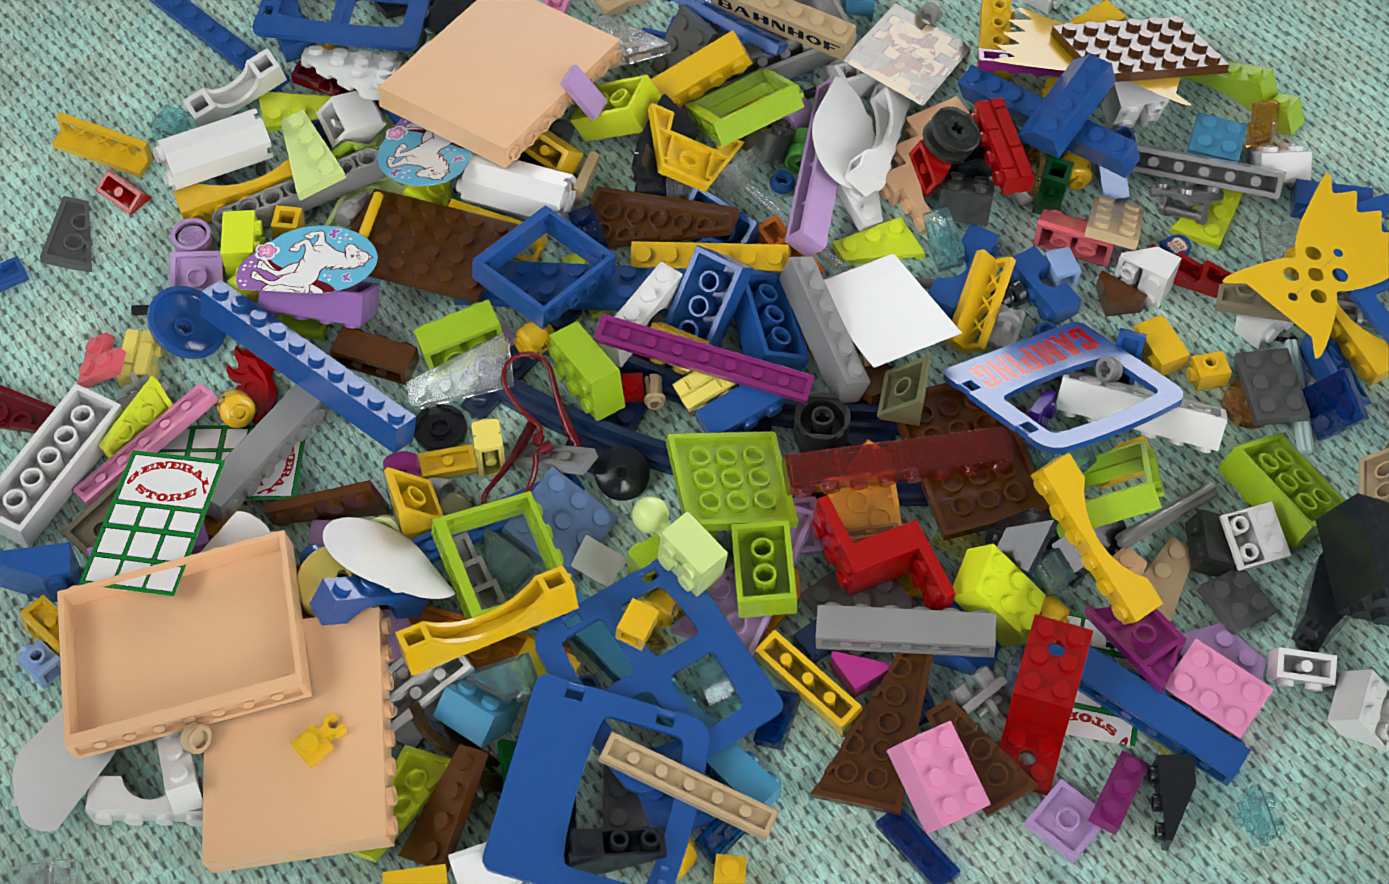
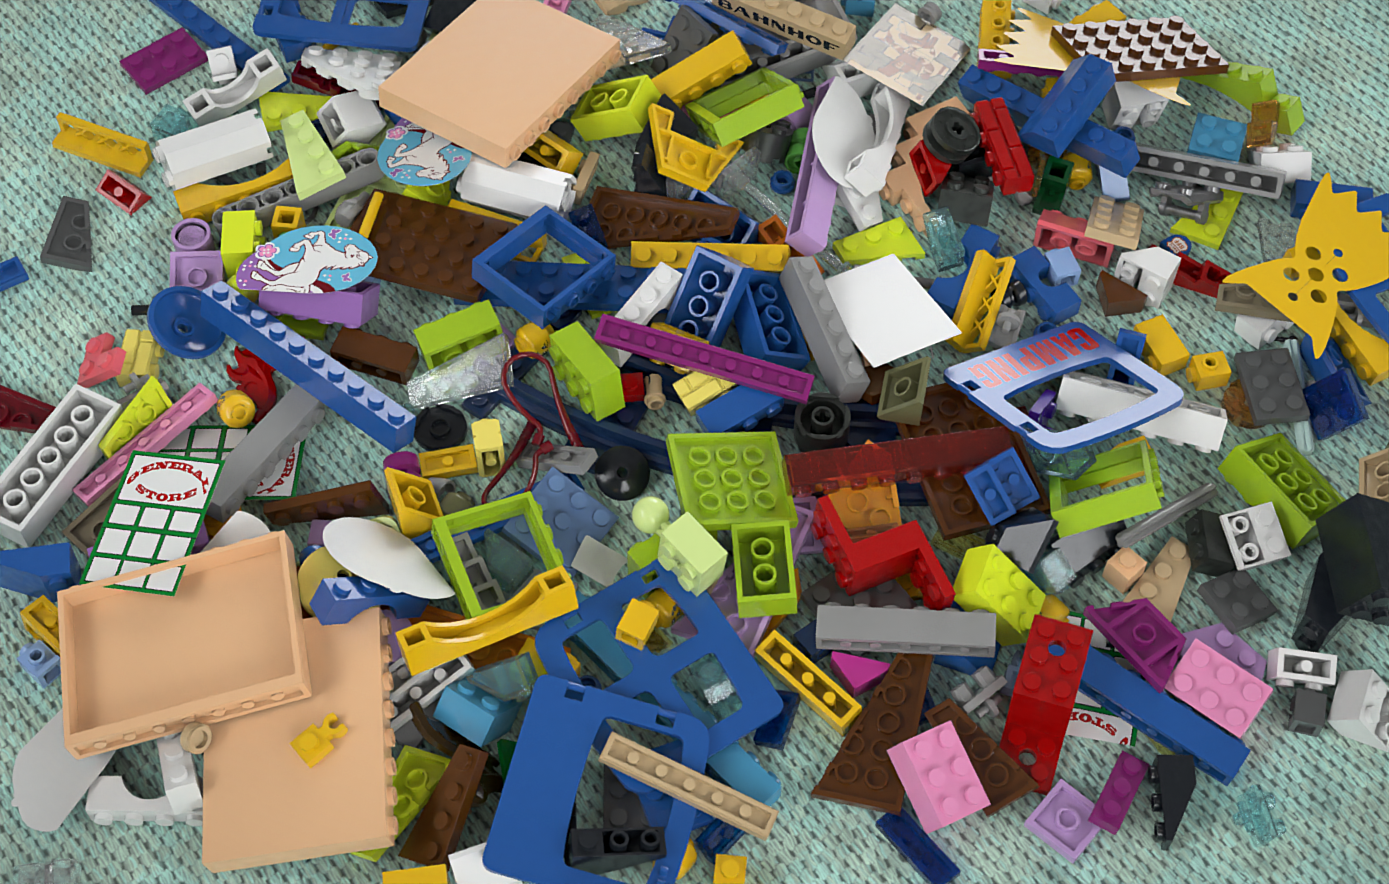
lavender tile [560,64,608,120] -> none
yellow arch [1030,453,1163,625] -> none
light grey bush [1095,357,1123,382] -> none
none -> magenta plate [119,27,209,95]
none -> white bracket [206,45,238,85]
none -> blue slope [963,447,1041,526]
none -> dark grey brick [1287,688,1327,737]

